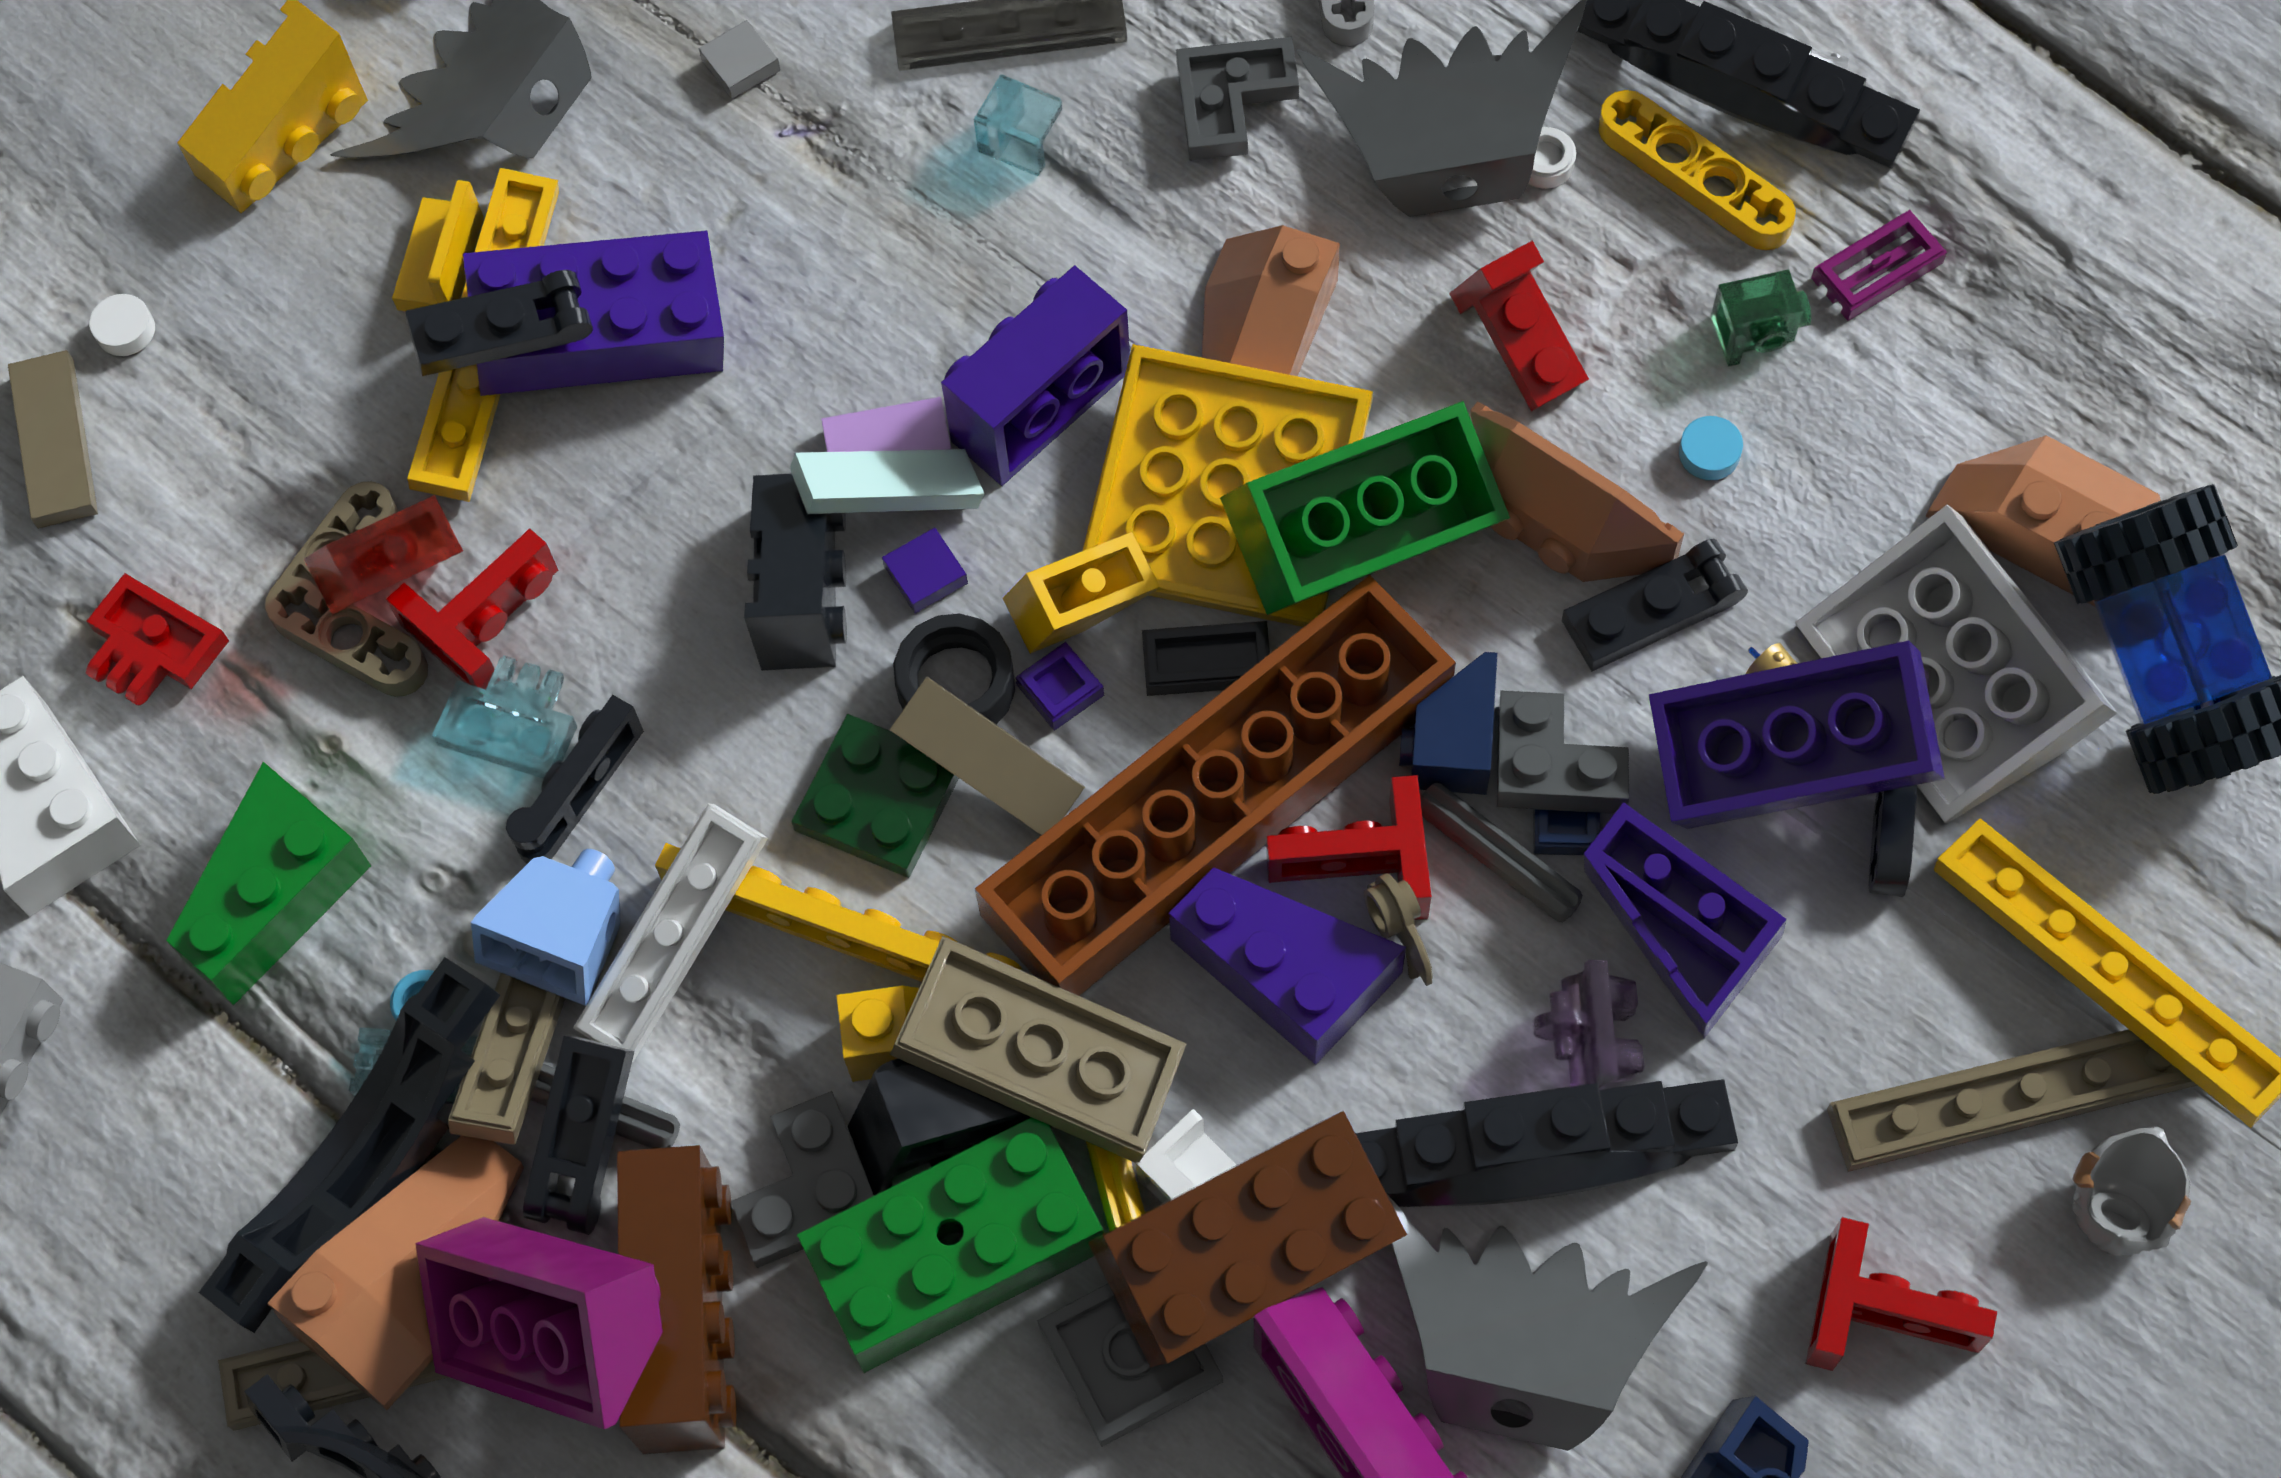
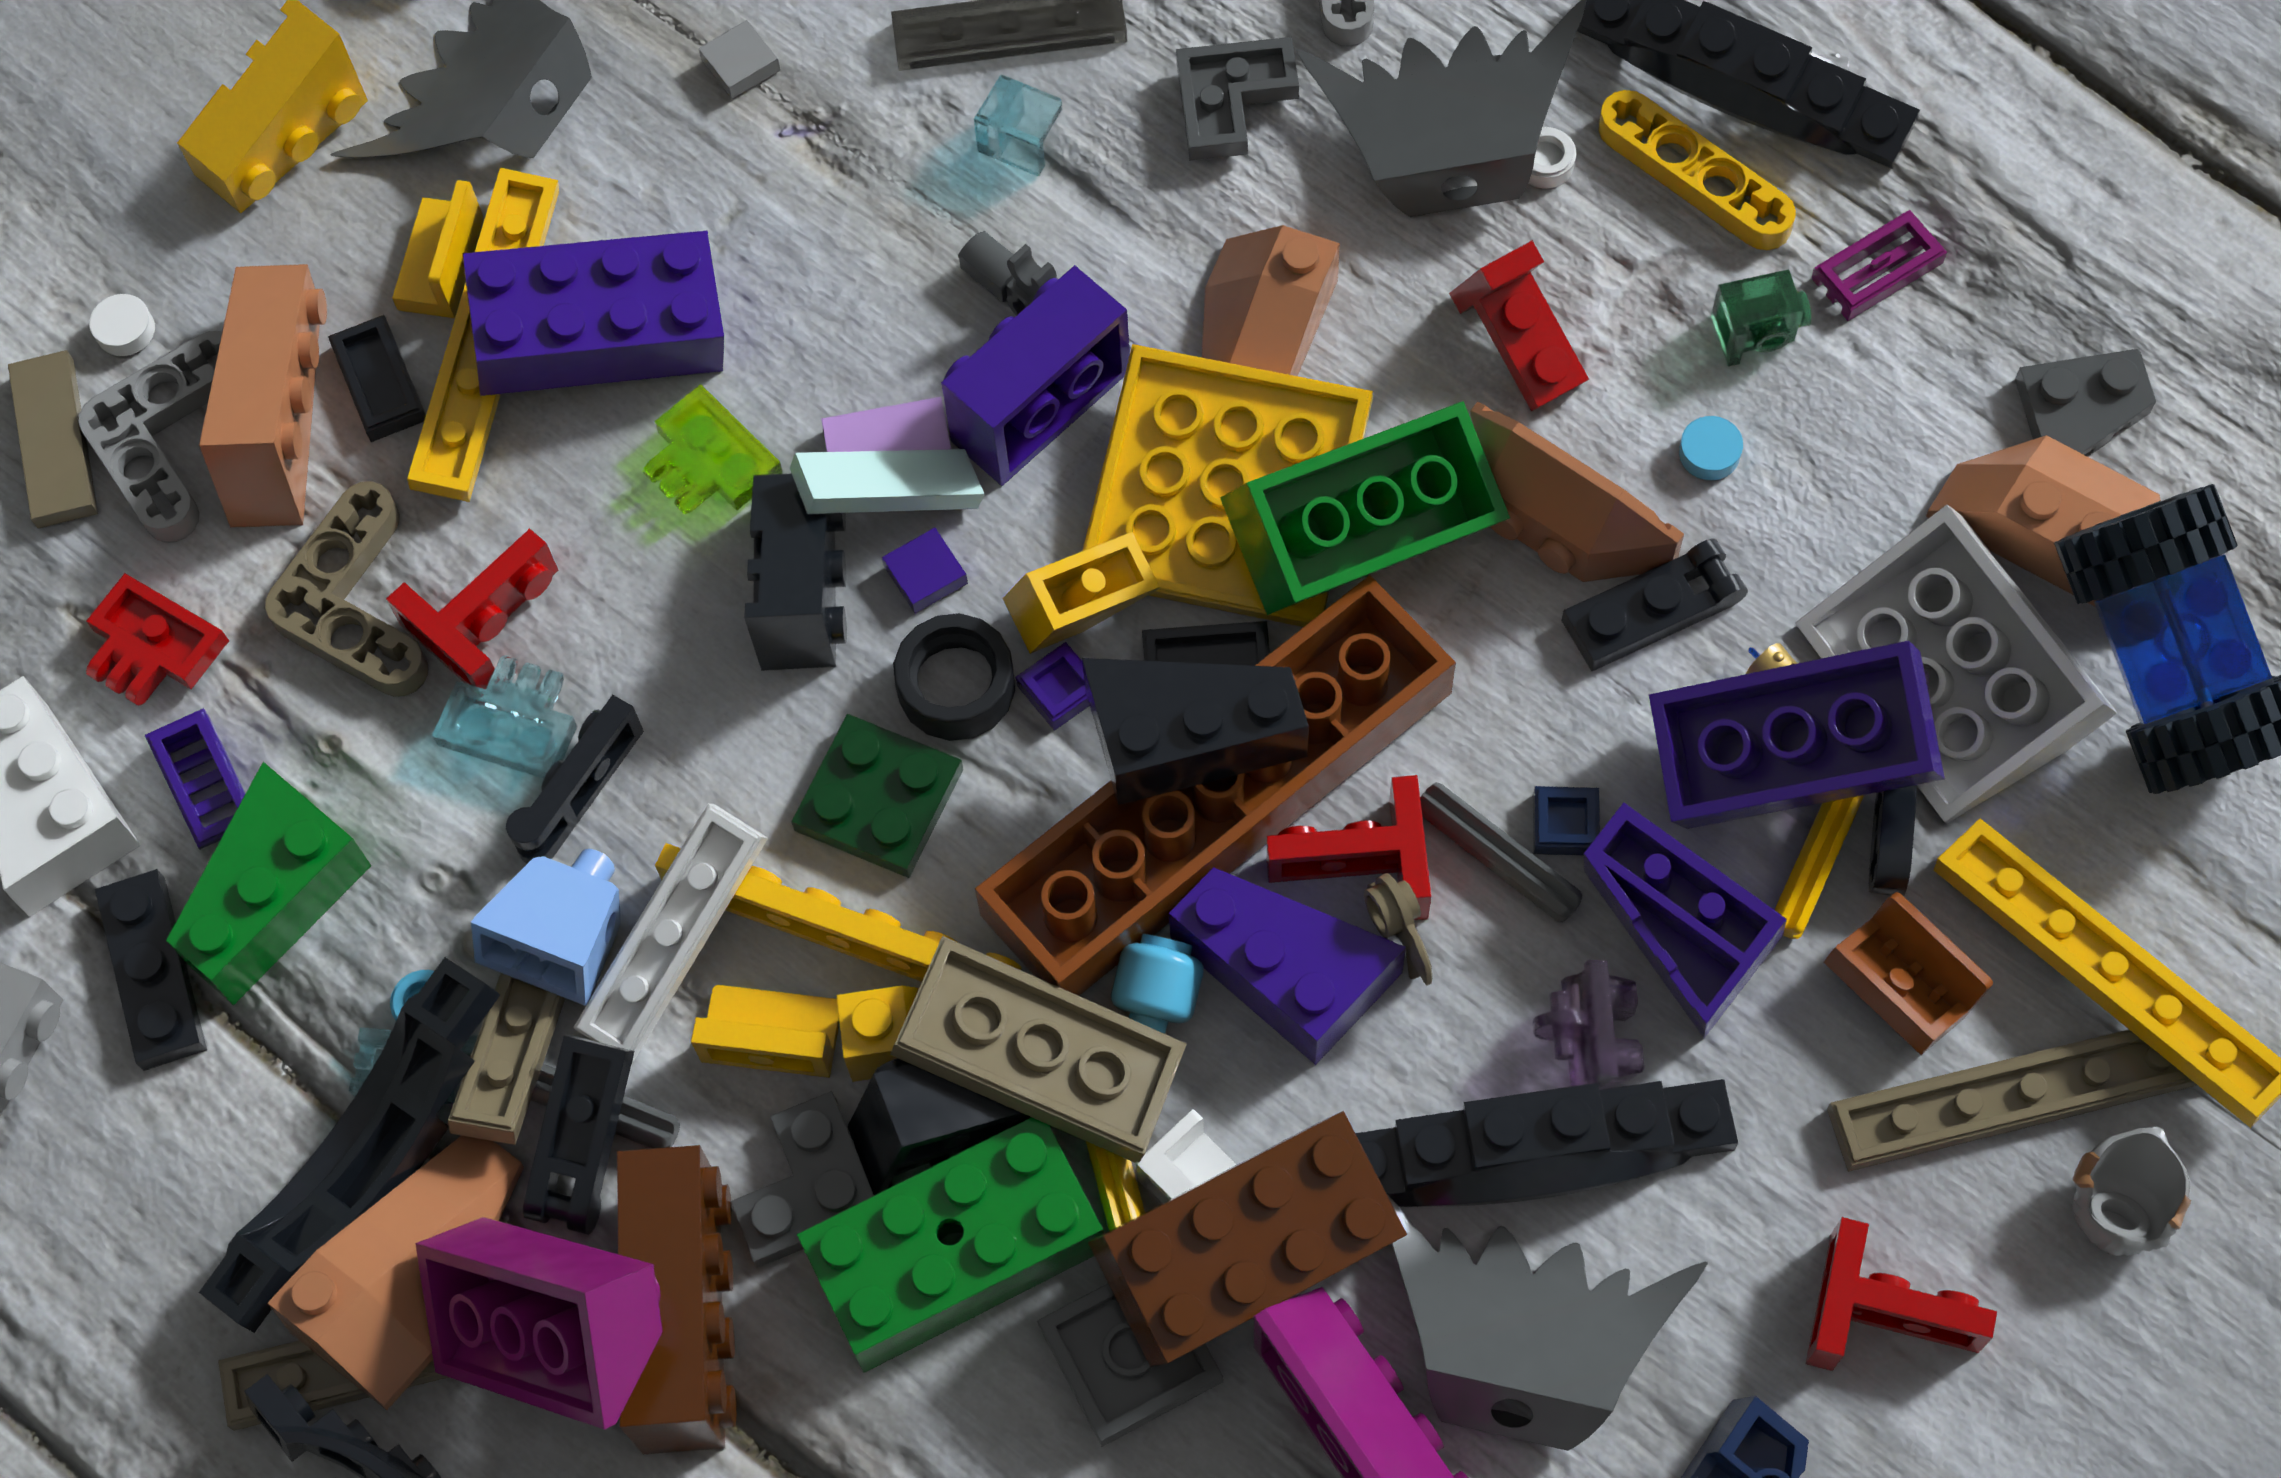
clear red brick [304,495,463,615] -> none
black plate [405,270,593,377] -> none
dark tan tile [889,677,1085,835] -> none
dark blue slope [1399,652,1498,795] -> none
dark grey plate [1497,690,1629,814] -> none
none -> light grey beam [79,331,222,542]
none -> black plate [95,869,207,1071]
none -> dark purple slope [144,708,246,850]
none -> nougat wedge [199,264,327,528]
none -> black tile [328,315,426,442]
none -> clear neon green hinge [643,384,783,514]
none -> yellow panel [691,985,839,1078]
none -> dark grey bar [958,231,1057,316]
none -> black wedge [1082,658,1309,805]
none -> medium azure head [1111,934,1204,1034]
none -> yellow axle [1774,795,1864,939]
none -> dark orange bracket [1823,892,1993,1055]
none -> dark grey wing [2015,349,2156,455]

